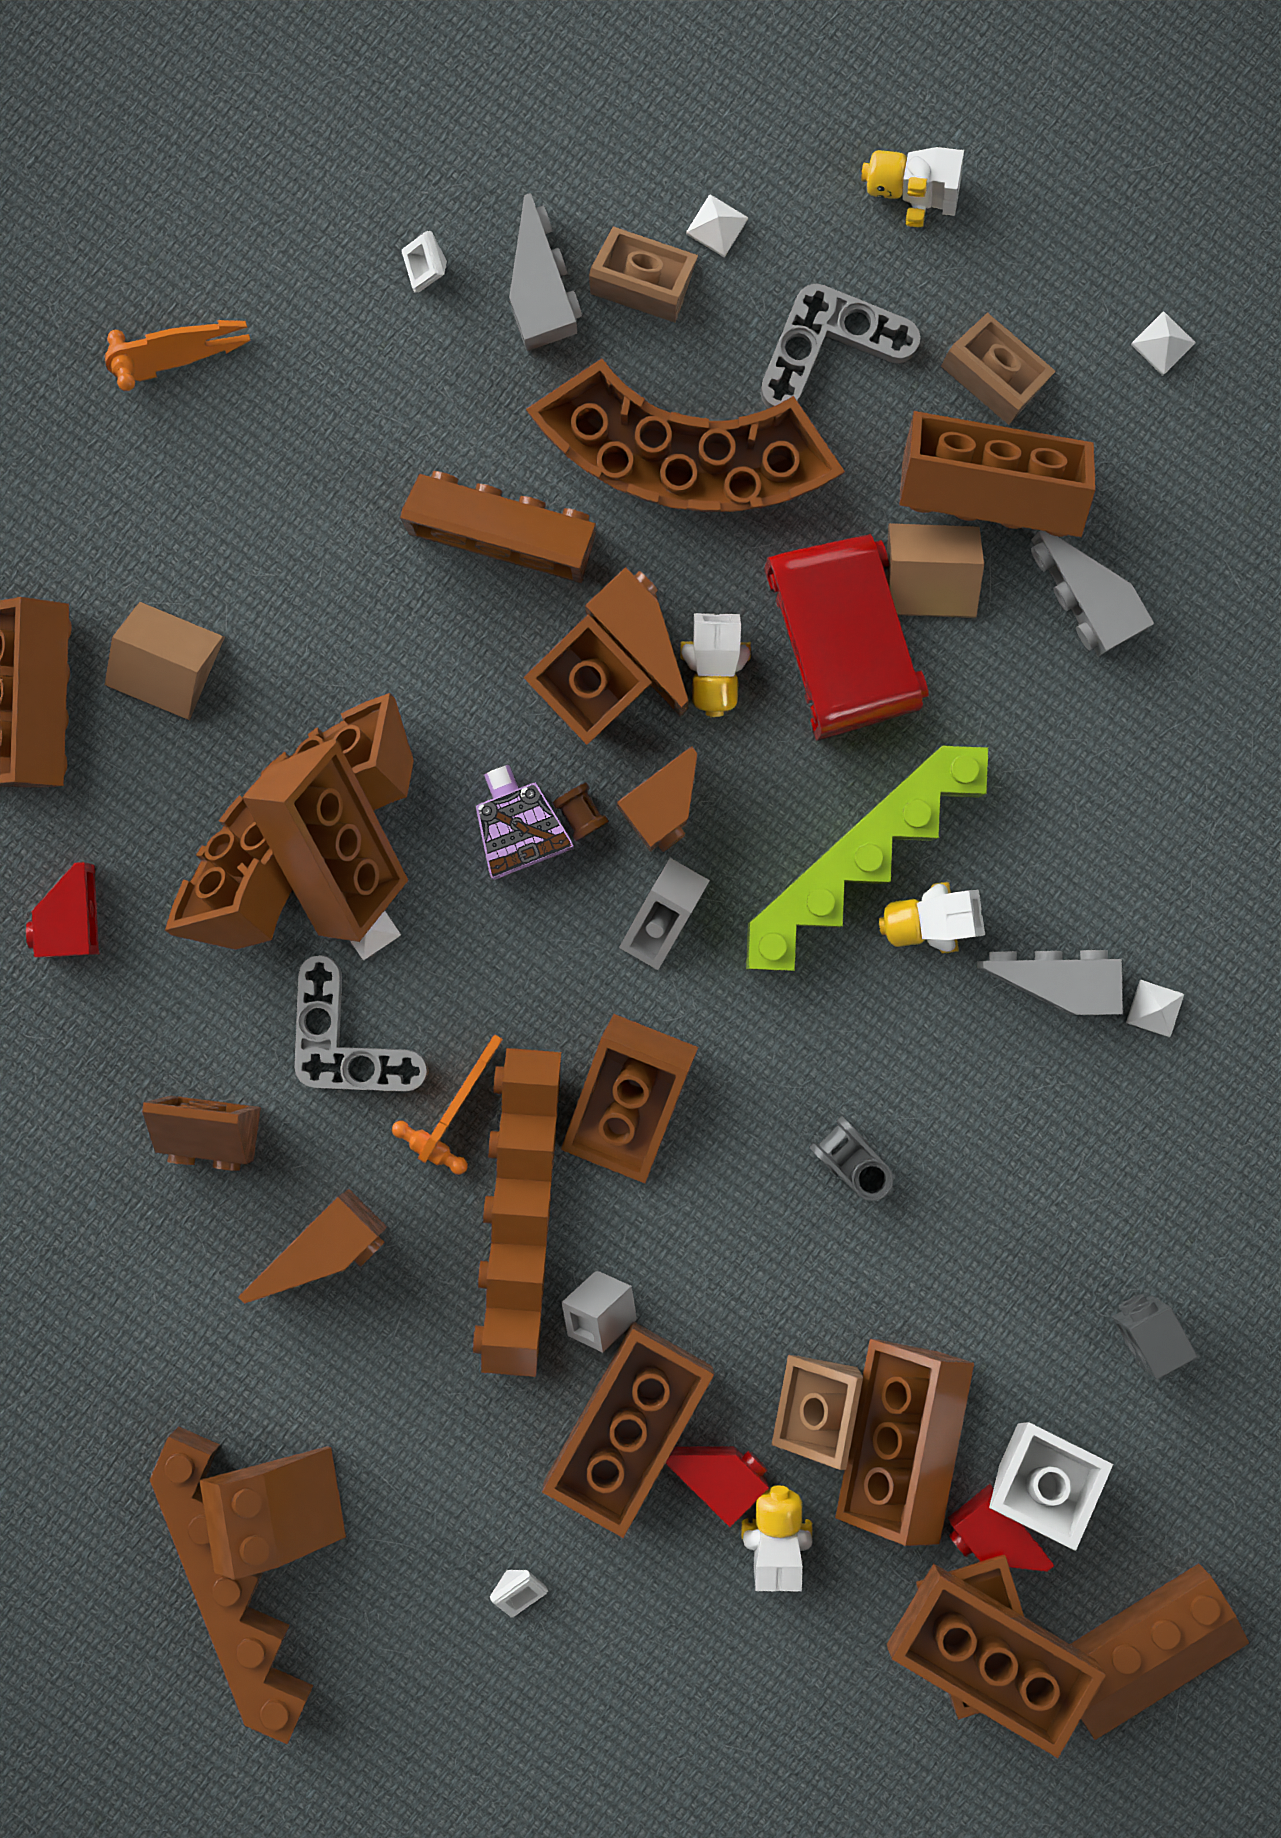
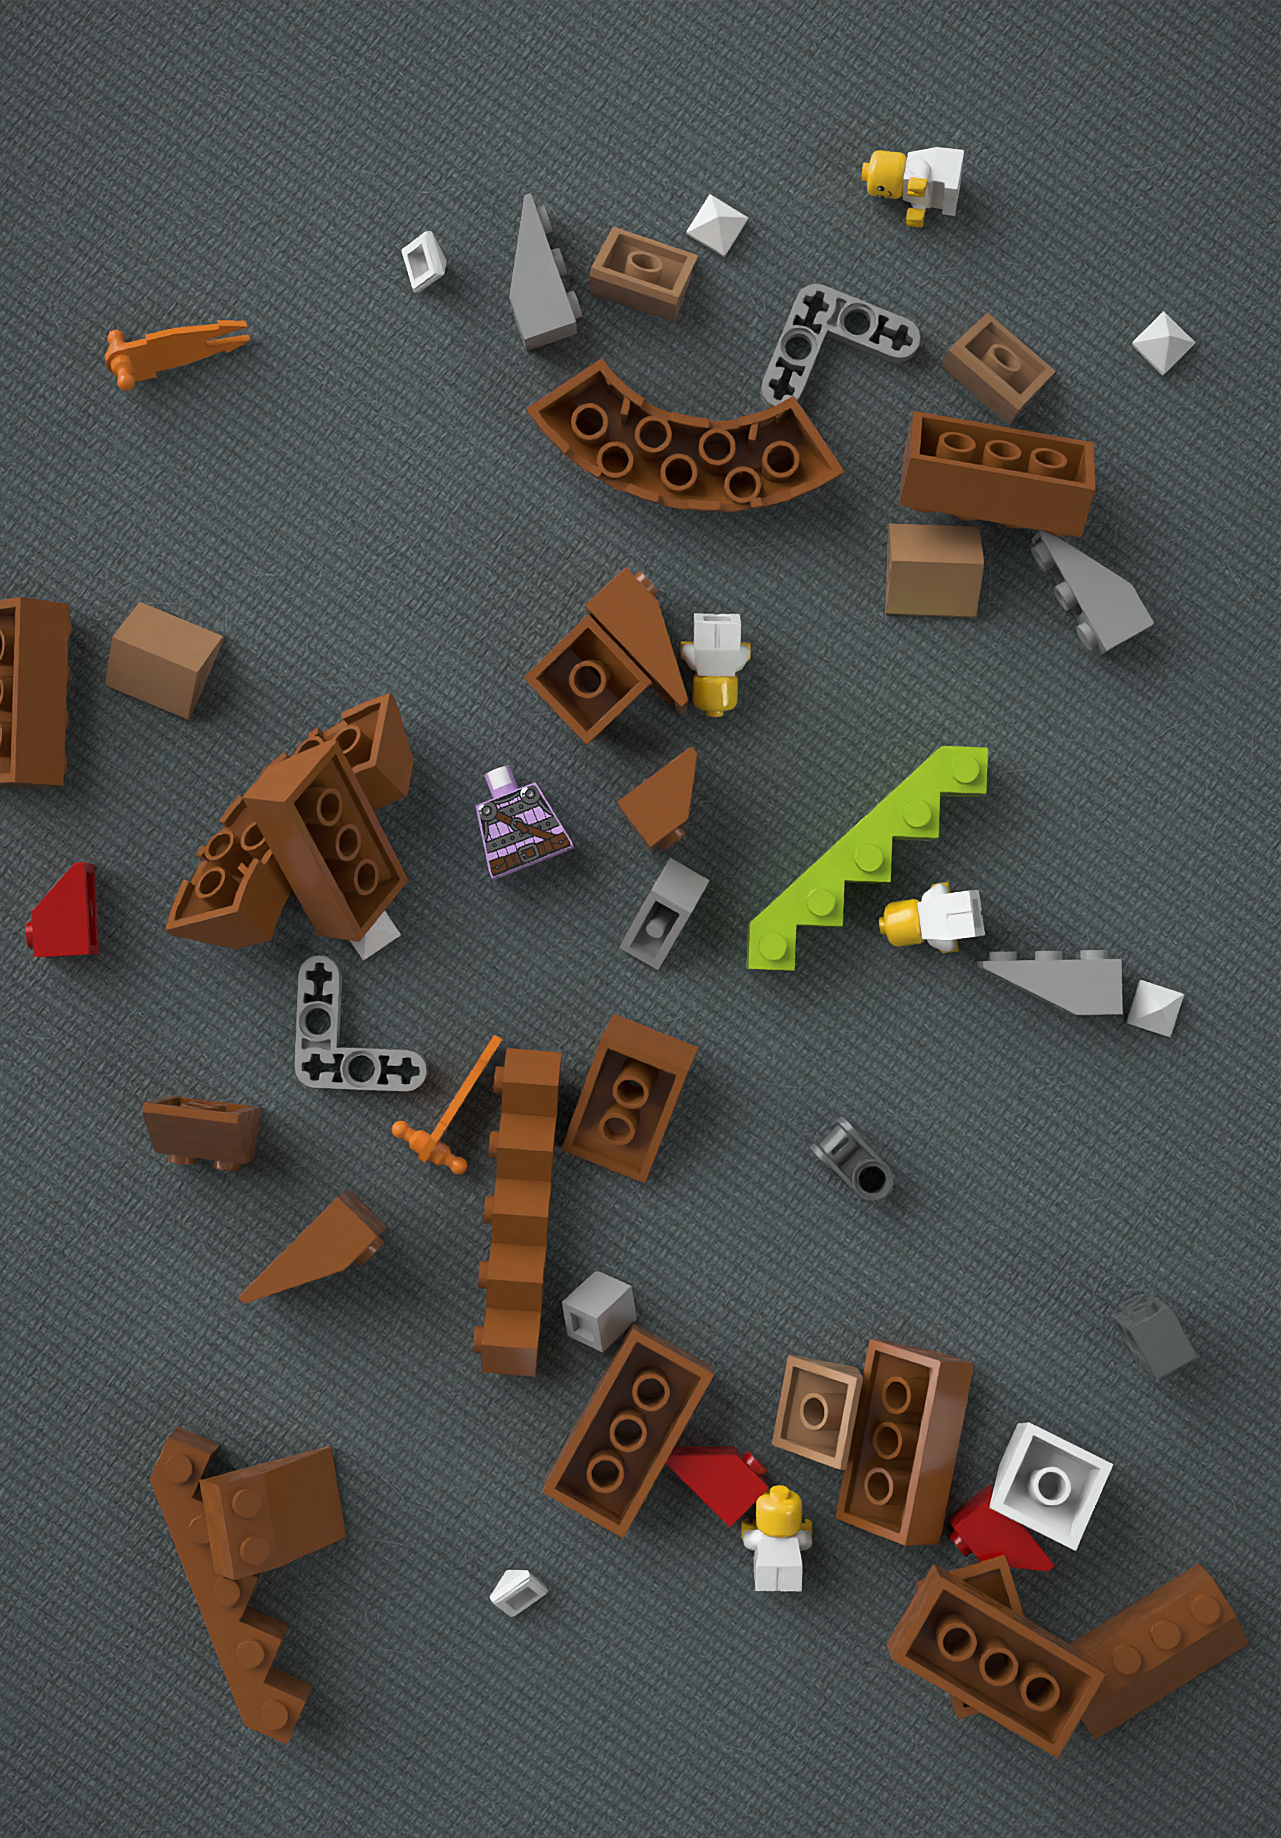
dark orange slope [400,471,597,583] -> none
reddish brown bush [552,782,609,841] -> none
red windscreen [764,534,929,741] -> none

